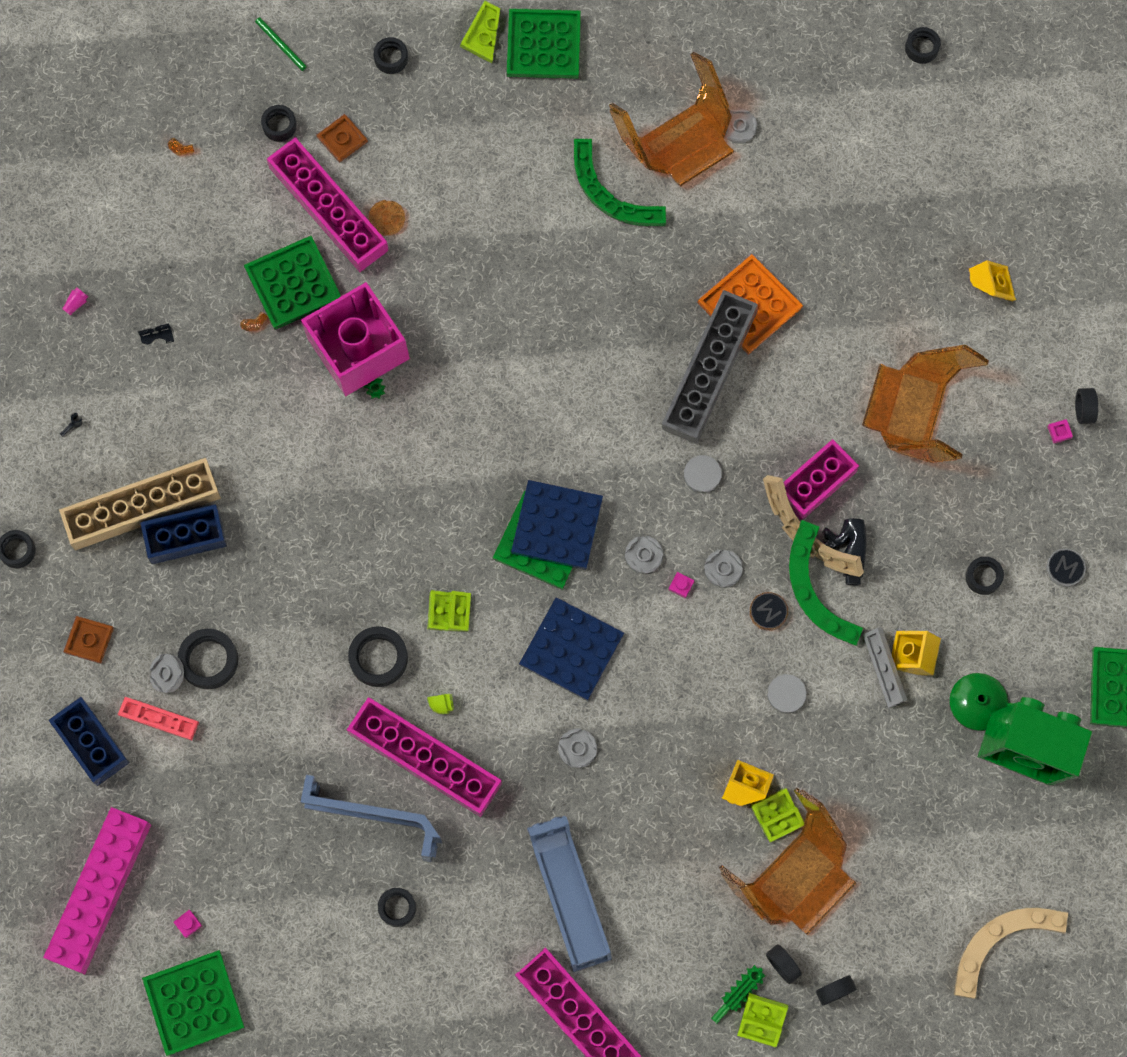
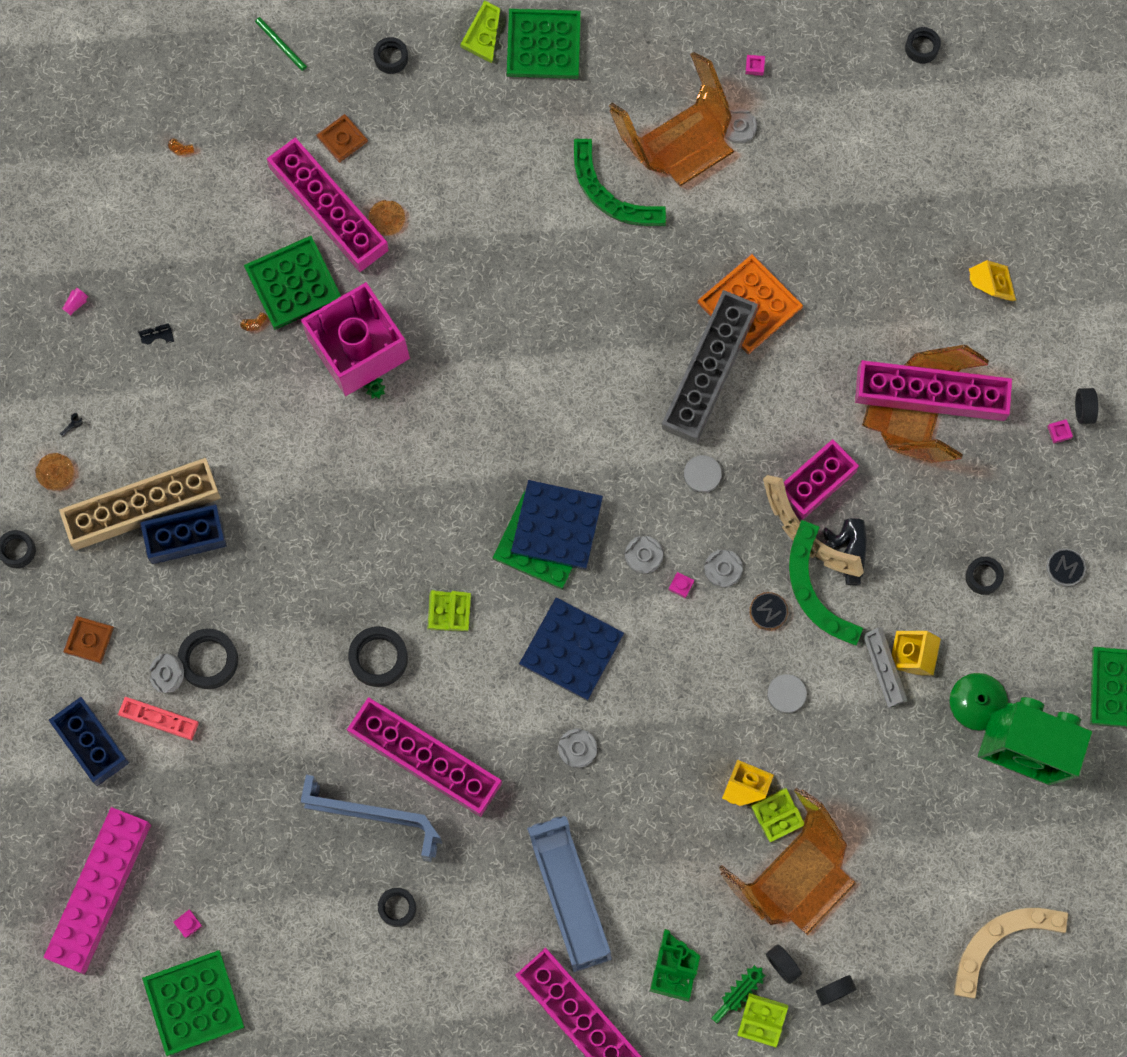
black tyre [261,105,297,142] -> none
lime piece [427,694,454,714] -> none
none -> clear orange tile [35,453,74,491]
none -> green slope [649,929,700,1002]
none -> dark pink plate [745,55,765,76]
none -> dark pink brick [855,360,1012,421]

